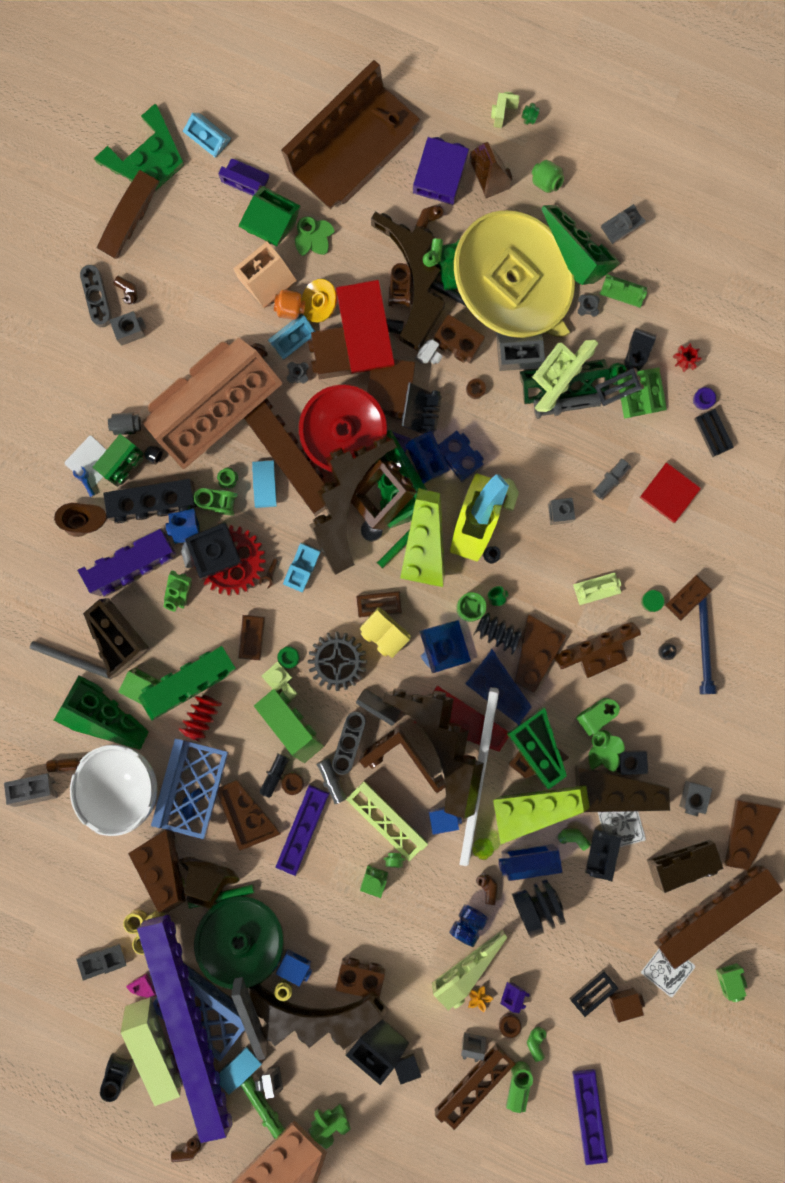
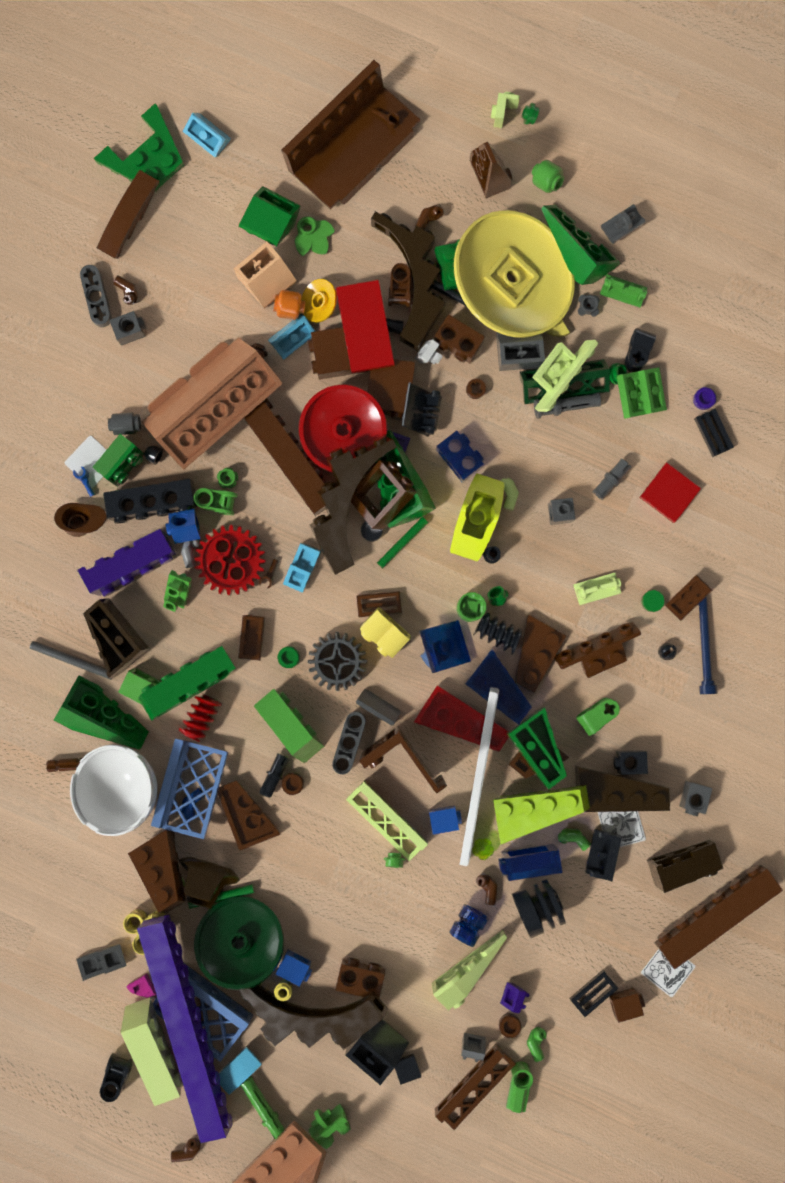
flat silver hinge [4,773,58,807] -> none
black tile [185,522,242,580] -> none
dark purple panel [218,159,270,196] -> none
dark grey tile [231,977,268,1060] -> none
medium azure slope [252,460,277,508] -> none
dark grey tile [255,1067,283,1098] -> none
yellowish green plate [261,662,298,700] -> none
dark purple tile [275,784,329,876] -> none
dark grey plate [287,362,309,384] -> none
dark grey pin [316,758,347,804] -> none
bright green brick [360,865,388,898] -> none
dark brown arch [383,688,484,819] -> none
lime wedge [400,489,445,587] -> none
clear blue brick [405,431,450,484] -> none
dark purple brick [413,137,469,205] -> none
bright green arm [423,238,443,267] -> none
light orange plant [468,985,494,1012] -> none
medium azure slope [471,474,509,524] -> none
dark purple tile [572,1069,608,1165] -> none
bright green plate [588,730,625,772] -> none
black tile [595,368,644,406] -> none
red gear [673,343,702,372] -> none
bright green brick [716,963,747,1002] -> none
reddish brown wing [725,799,781,870] -> none

